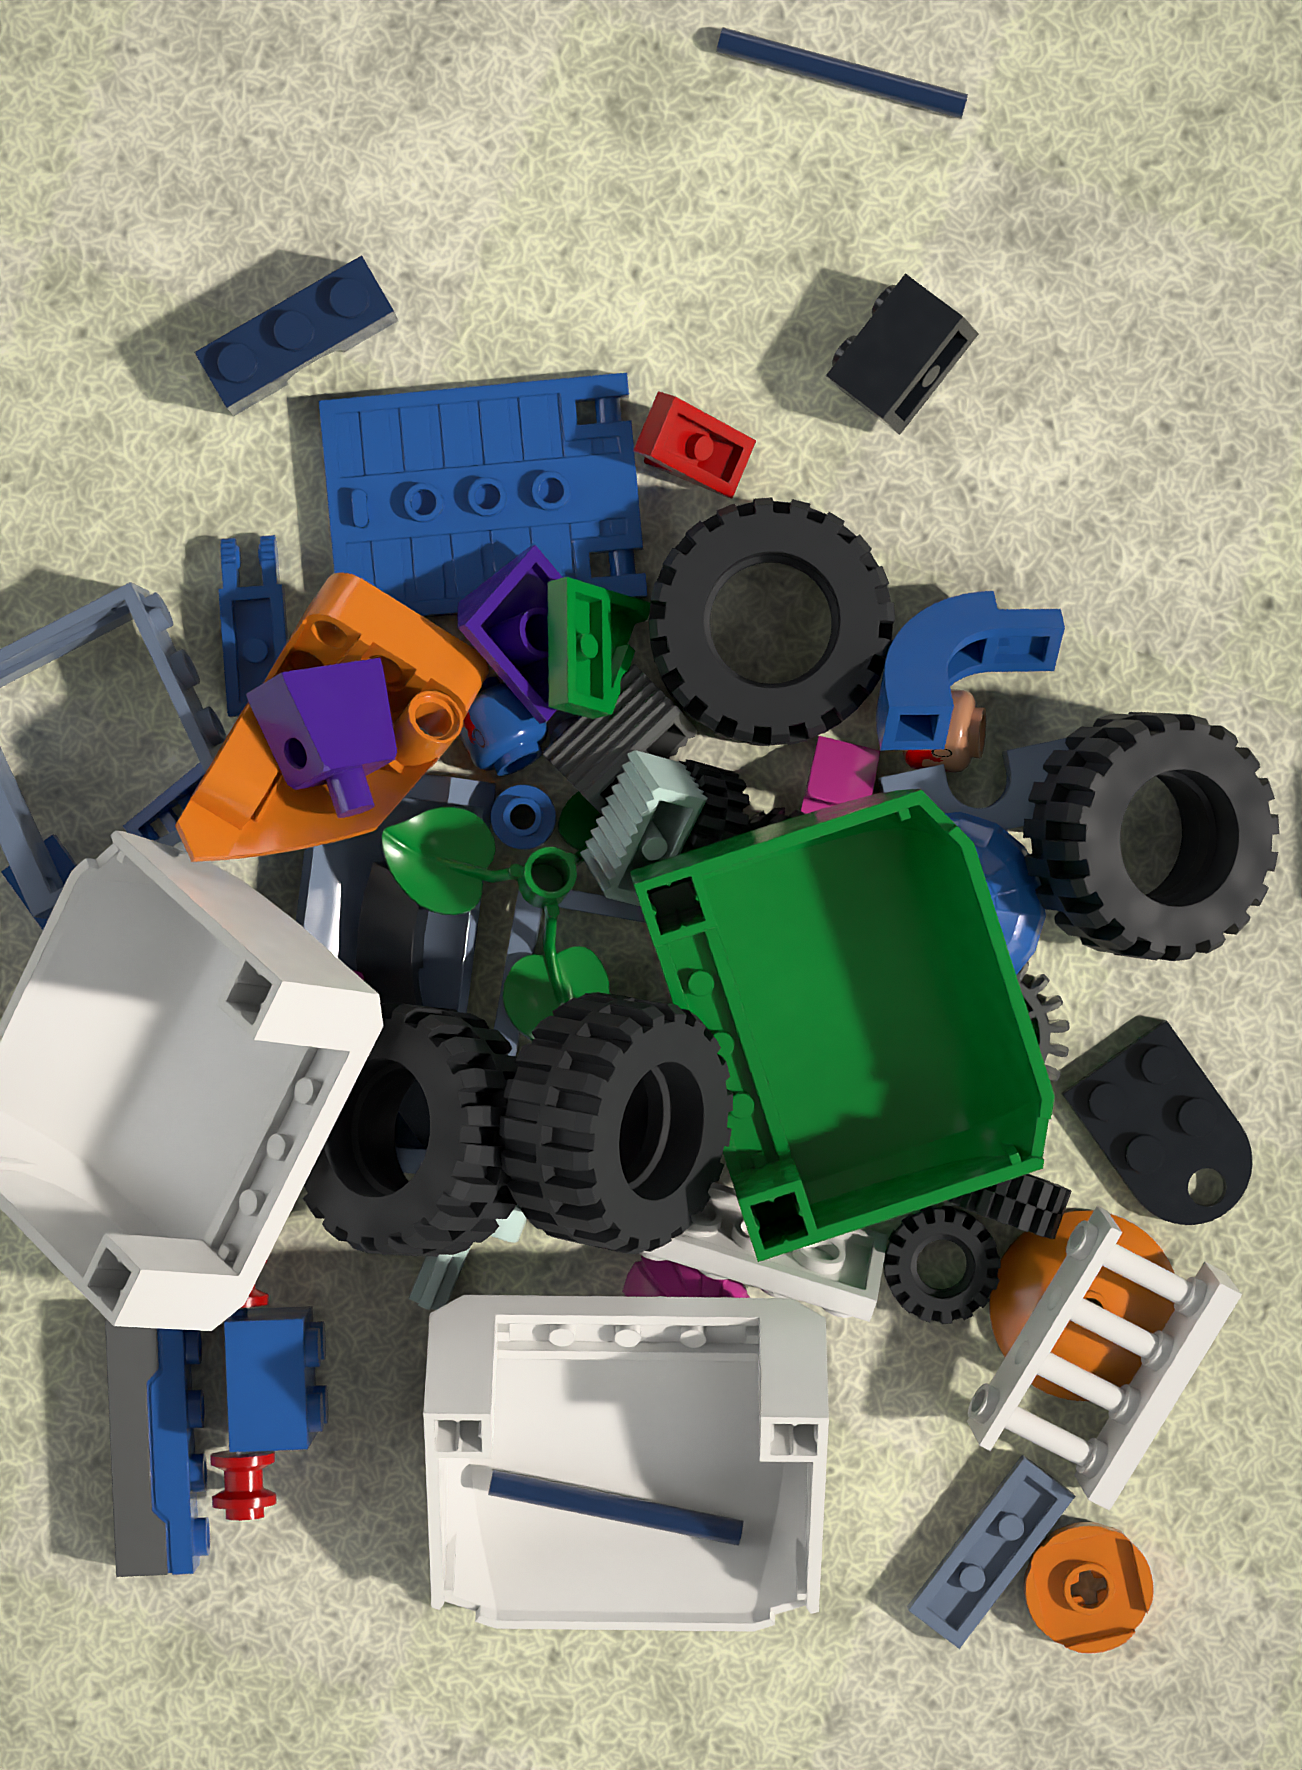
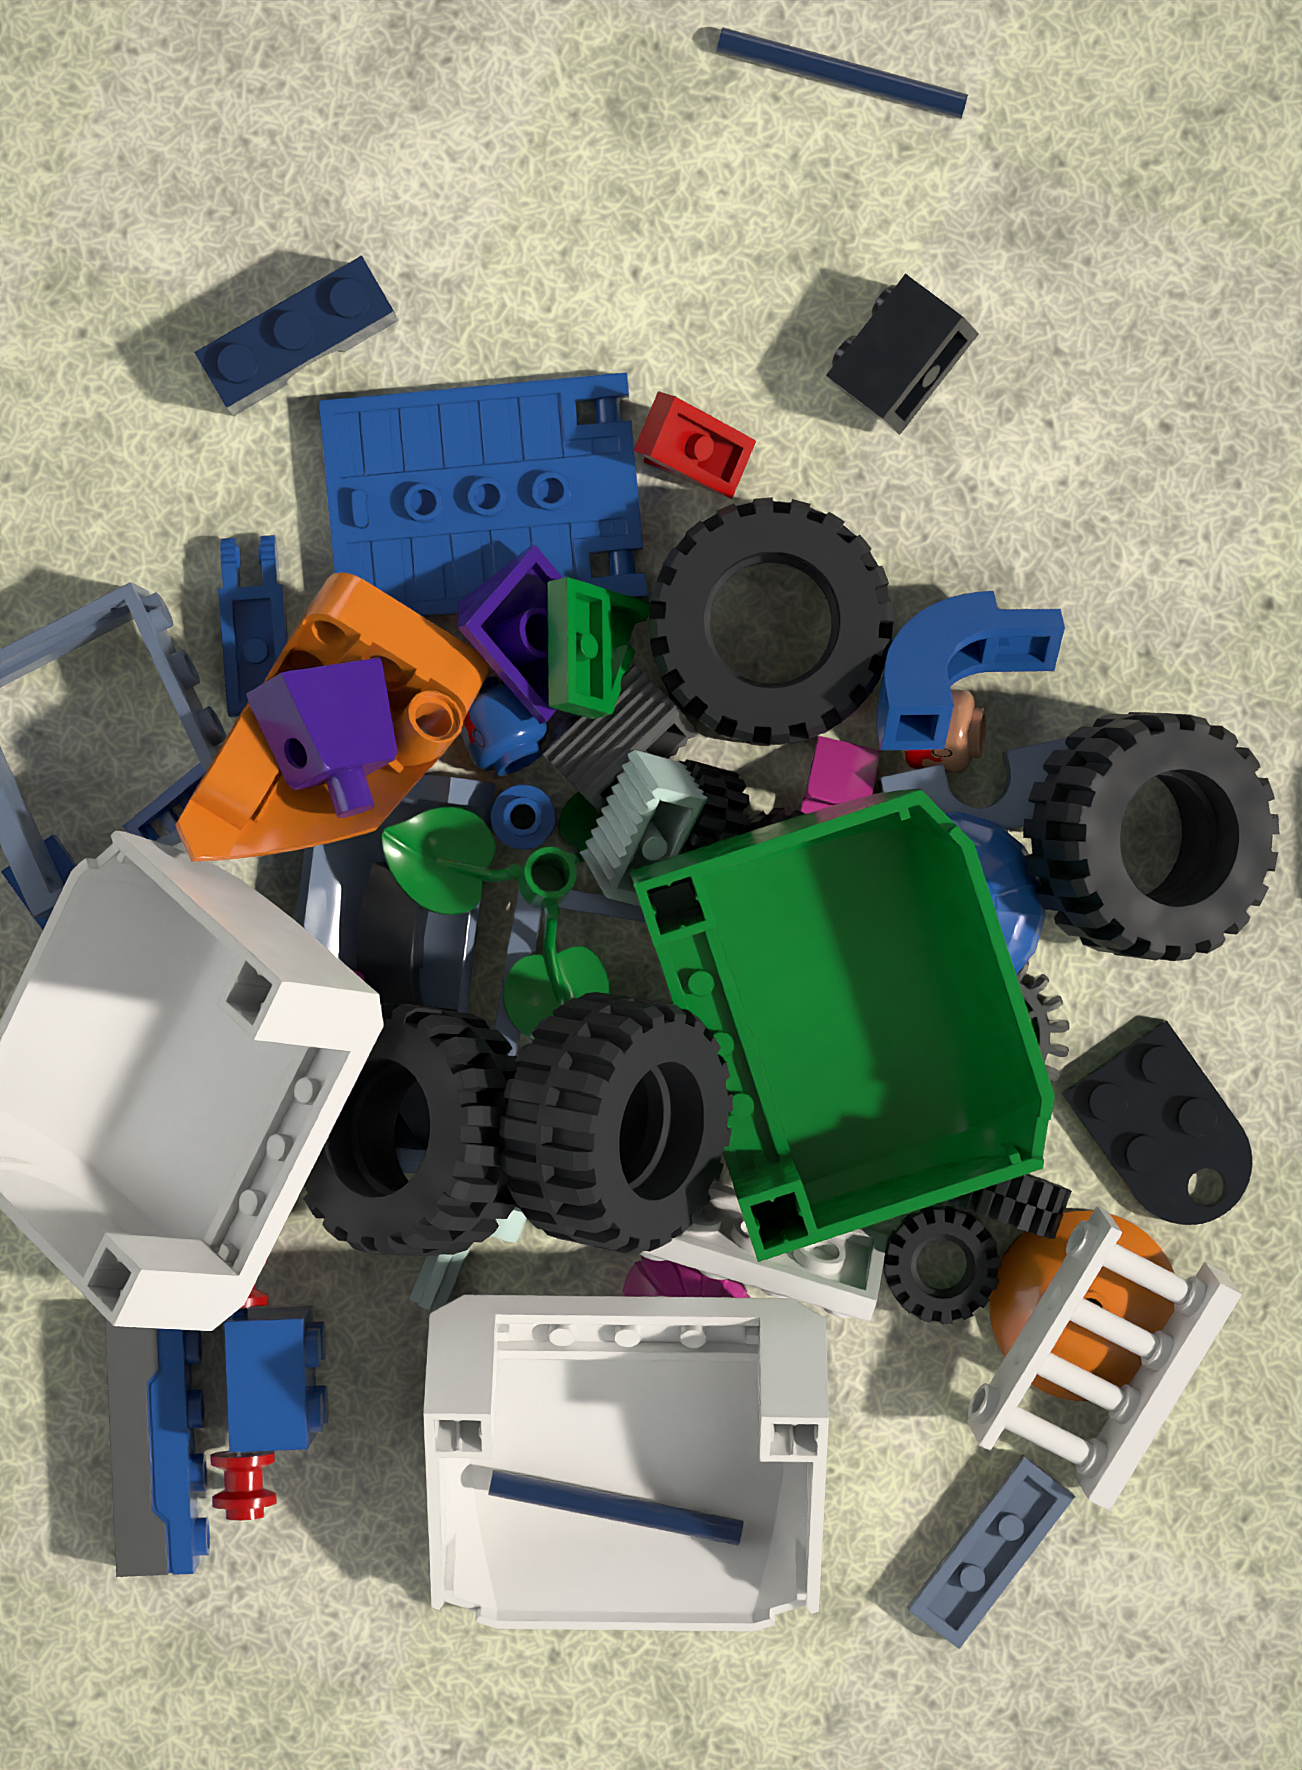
orange plate [1023,1522,1154,1654] -> none

